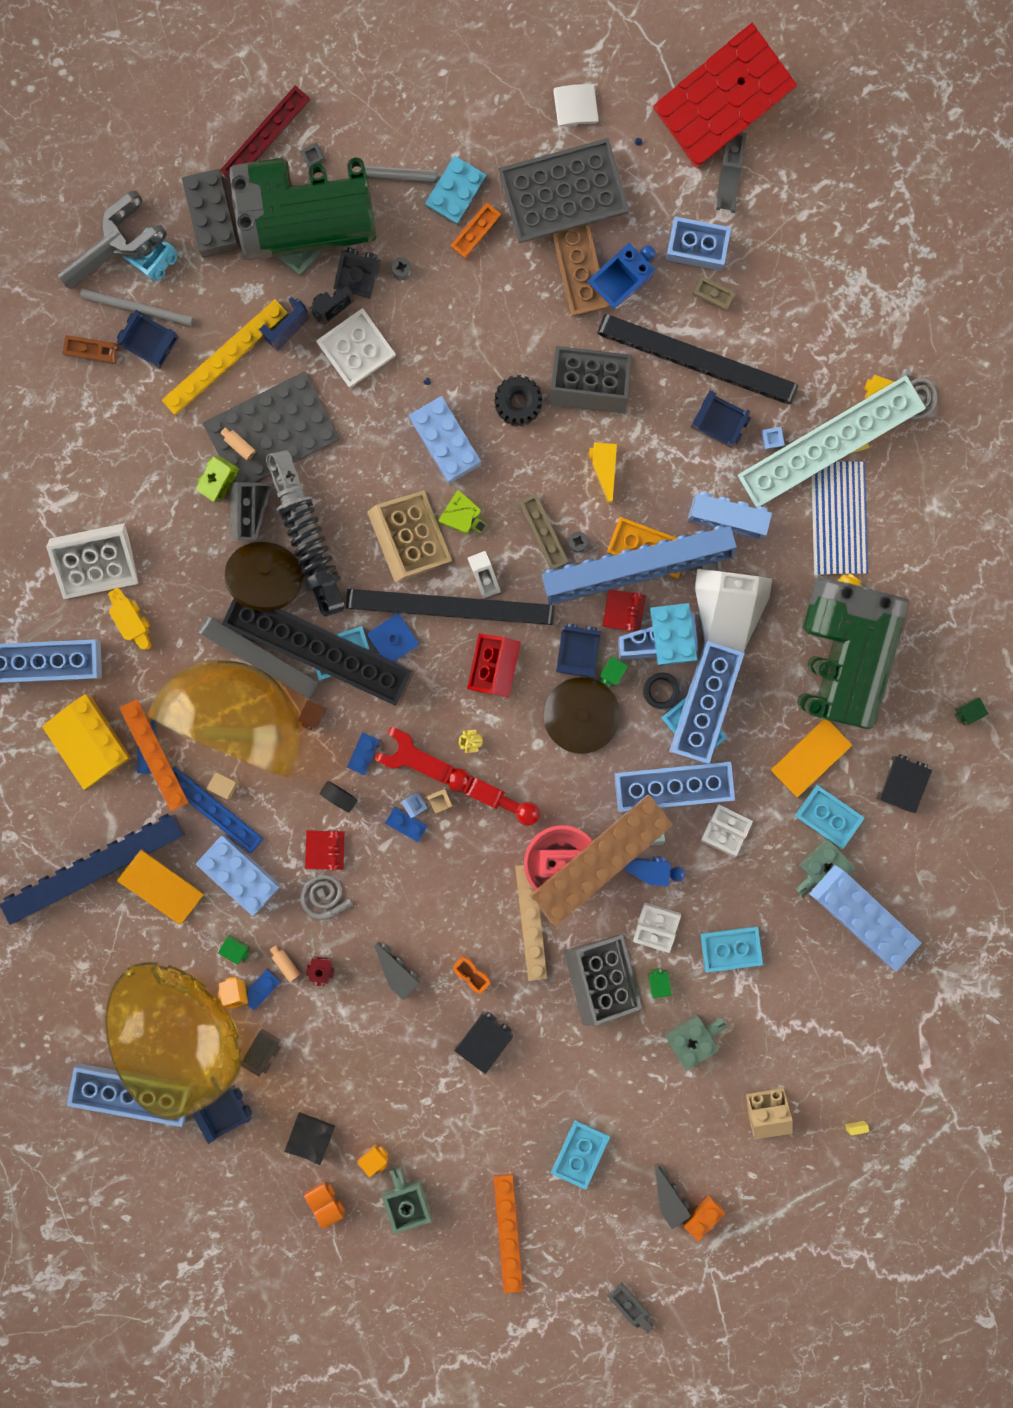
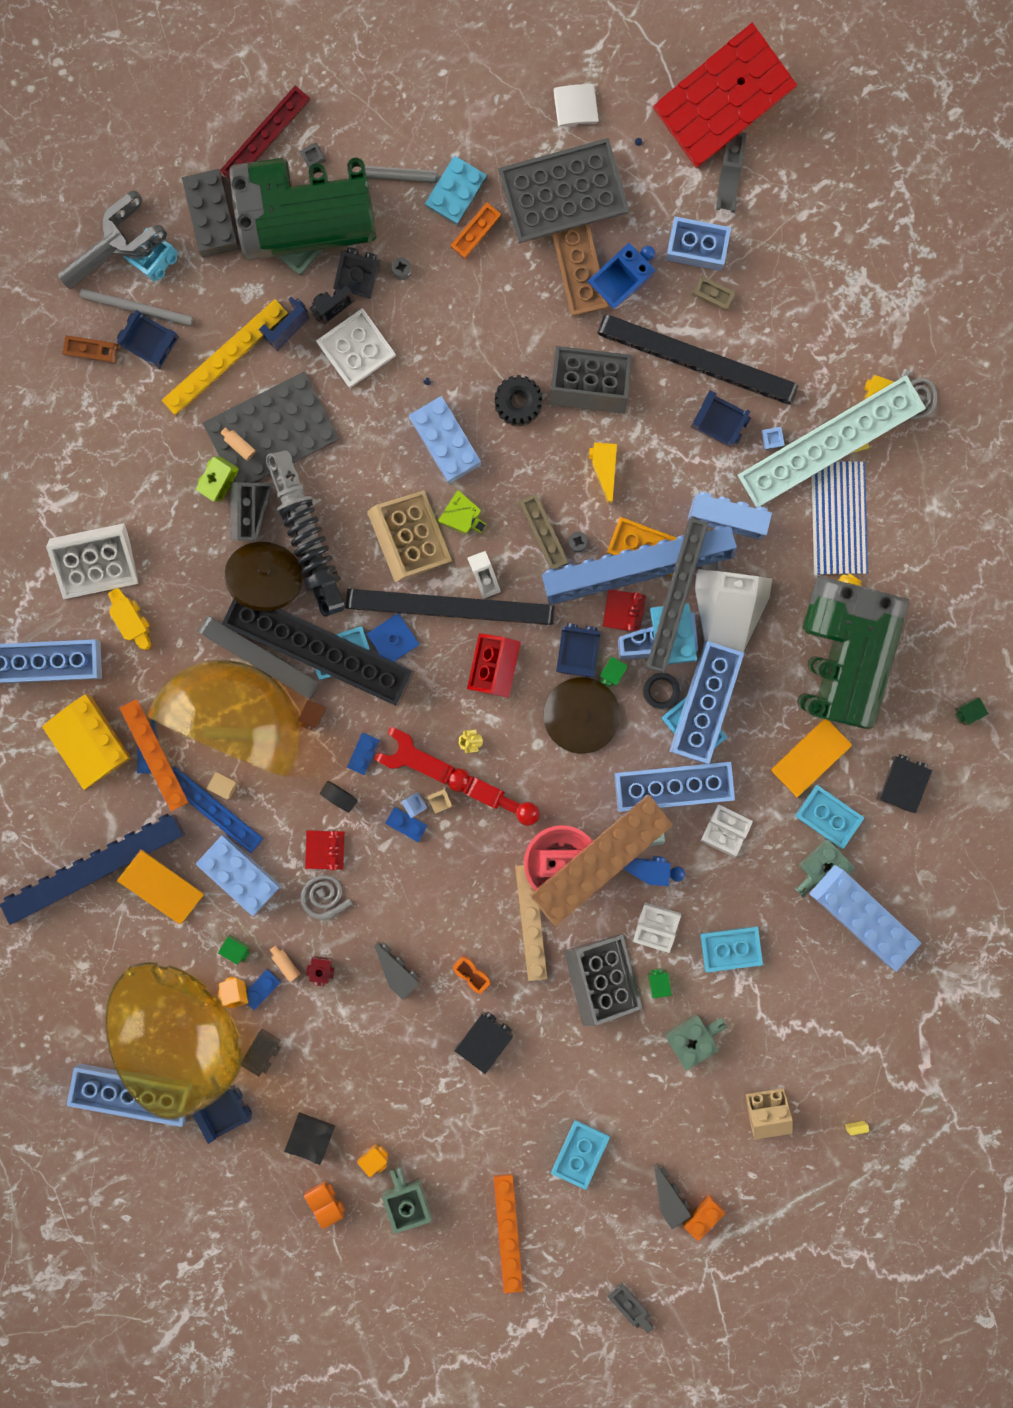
none -> dark grey tile [646,517,708,673]

